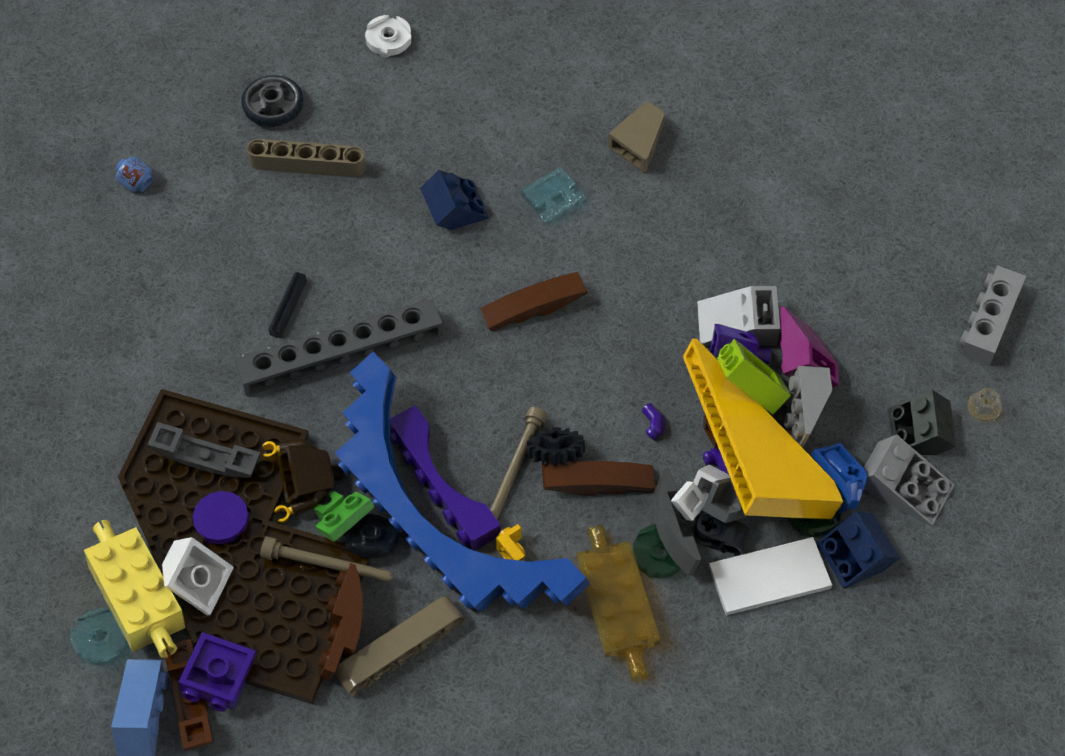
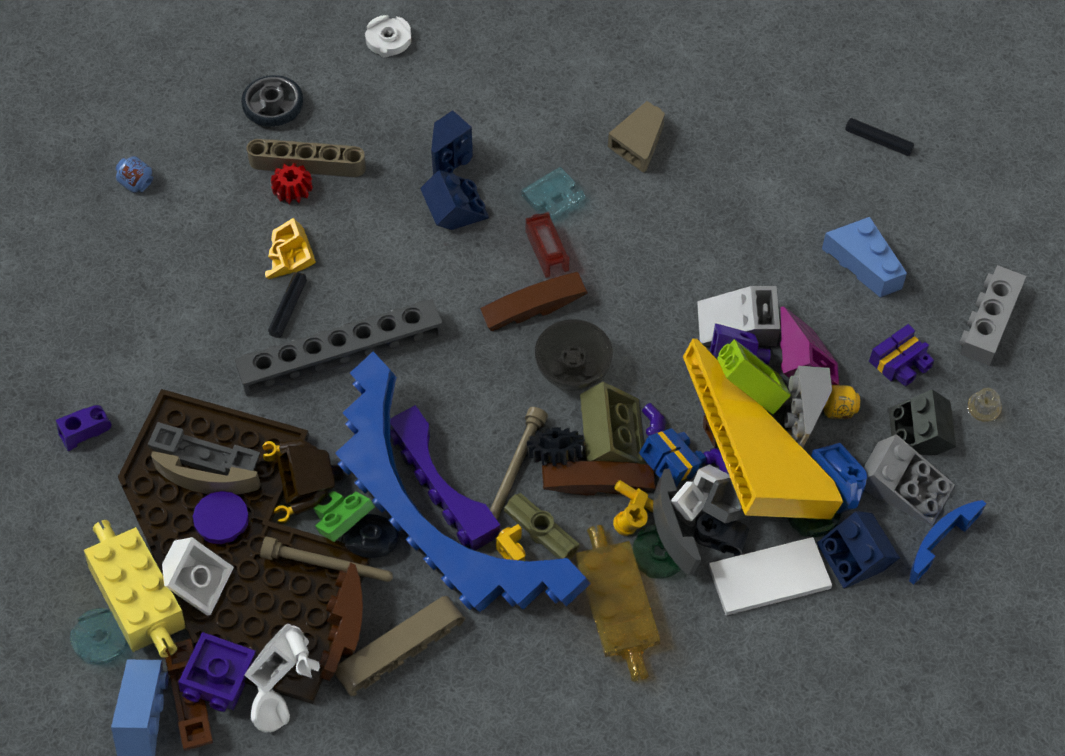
none -> dark purple leg [56,405,112,451]
none -> dark tan slope [151,451,261,495]
none -> white torso [244,624,320,733]
none -> yellow slope [265,218,316,279]
none -> red gear [271,162,313,204]
none -> dark blue slope [431,110,473,175]
none -> olive piece [504,493,580,560]
none -> clear red window [525,212,570,278]
none -> clear smoke piece [535,319,613,391]
none -> olive slope [580,382,646,464]
none -> yellow piece [613,480,653,536]
none -> blue hips [639,428,706,487]
none -> medium blue wedge [822,217,907,297]
none -> yellow head [823,385,860,420]
none -> black axle [845,118,914,156]
none -> dark purple hips [869,324,934,387]
none -> blue slope [909,500,986,585]

